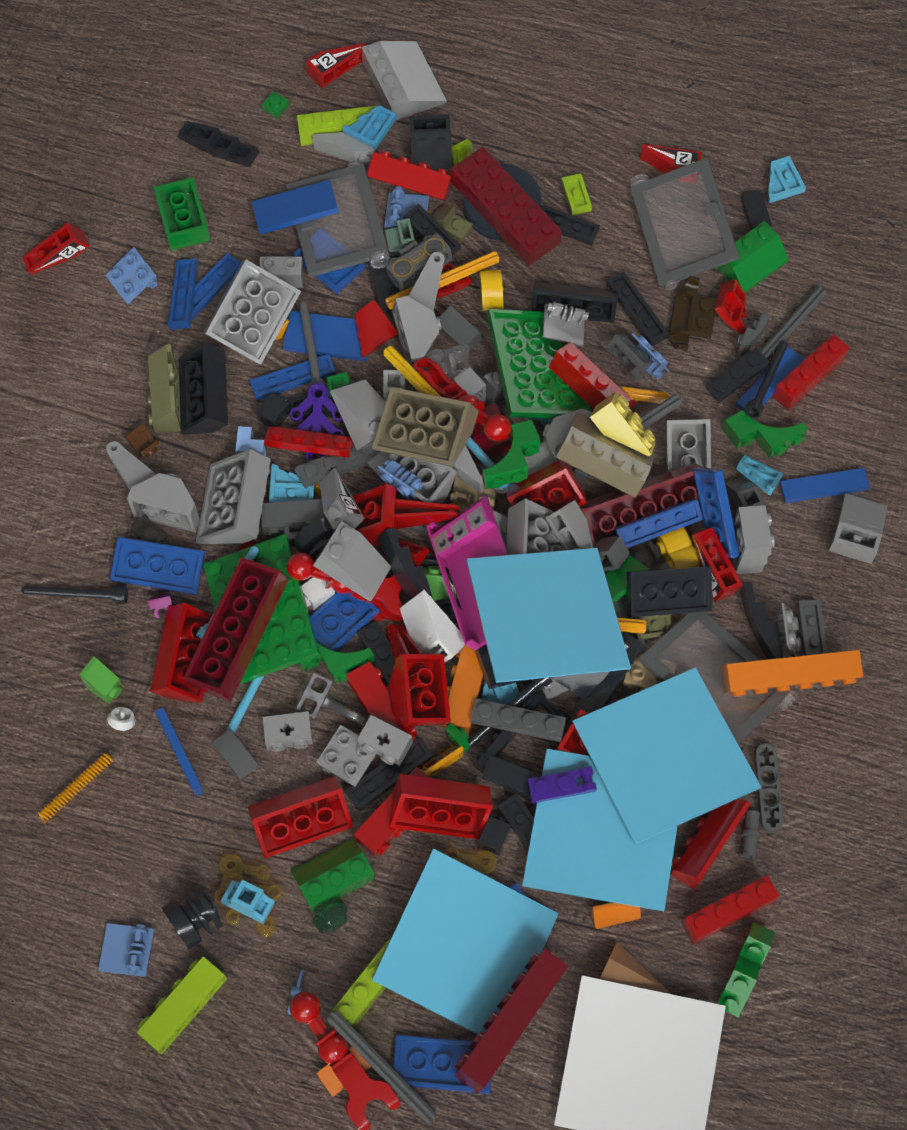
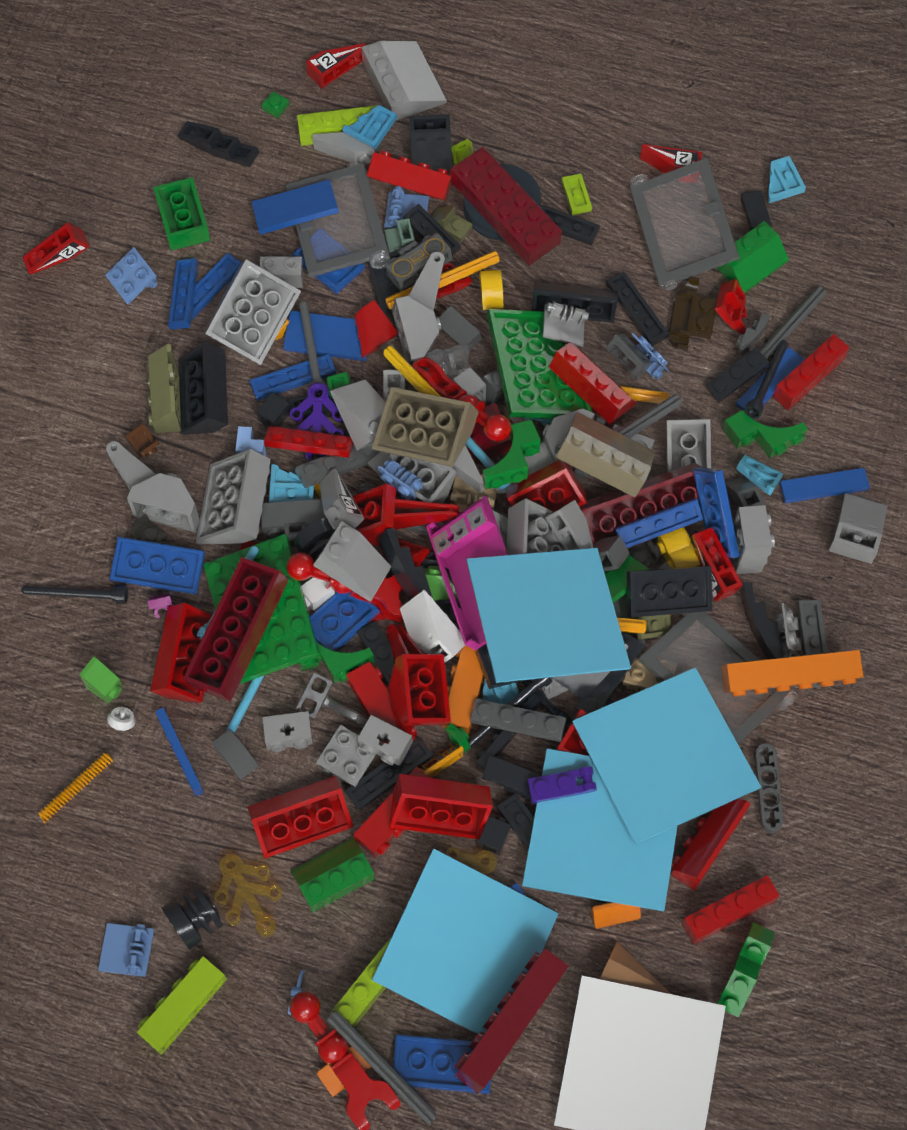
medium azure brick [221,880,275,924] -> none
clear green head [312,898,348,934] -> none
light yellow slope [590,392,656,456] -> none
dark grey pin [741,810,760,860] -> none

